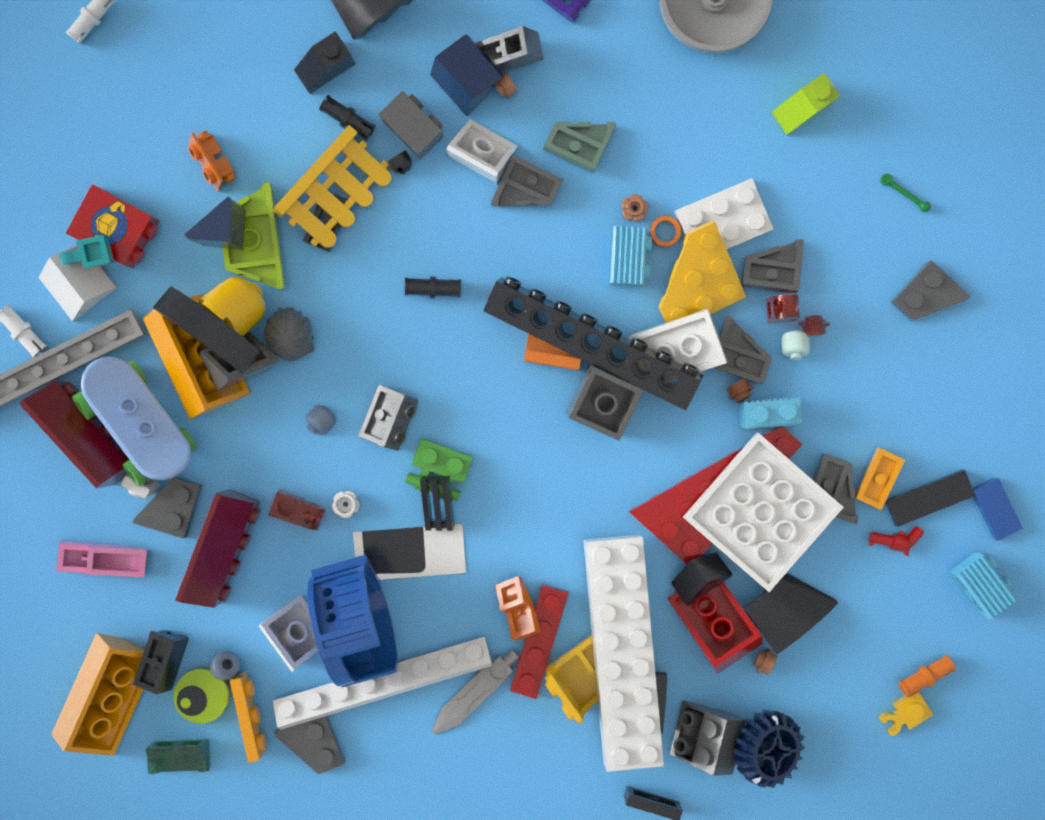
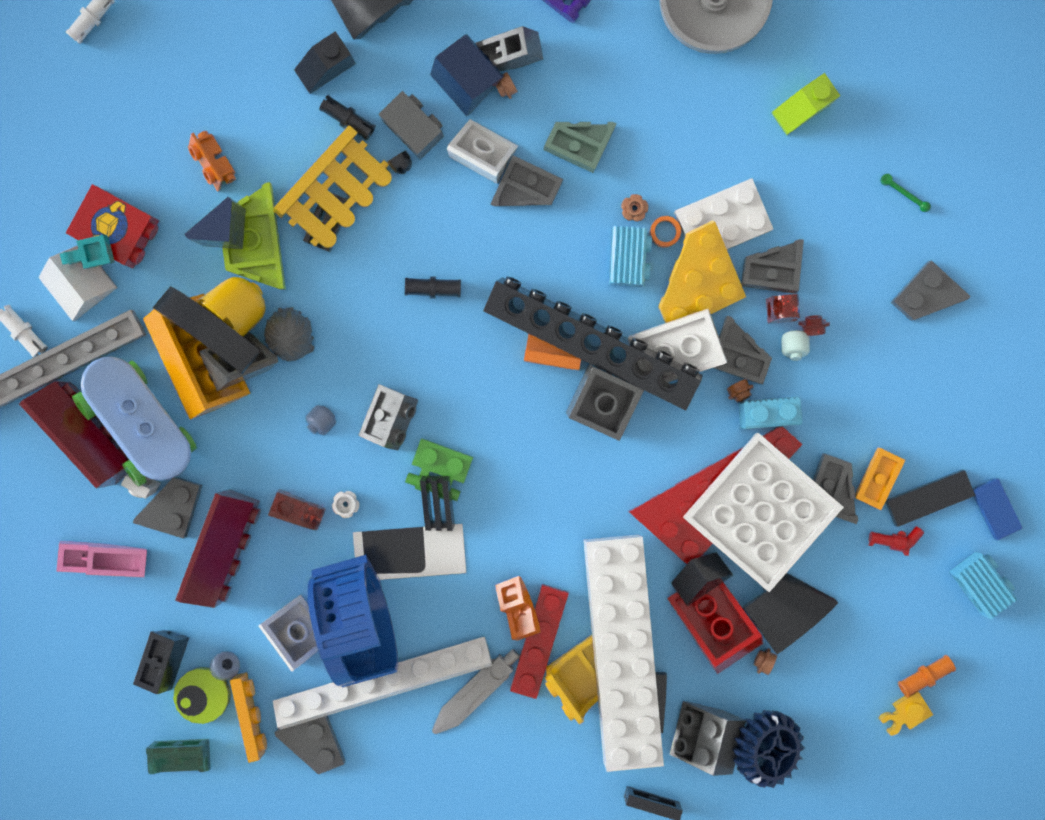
light orange slope [51,633,145,756] -> none

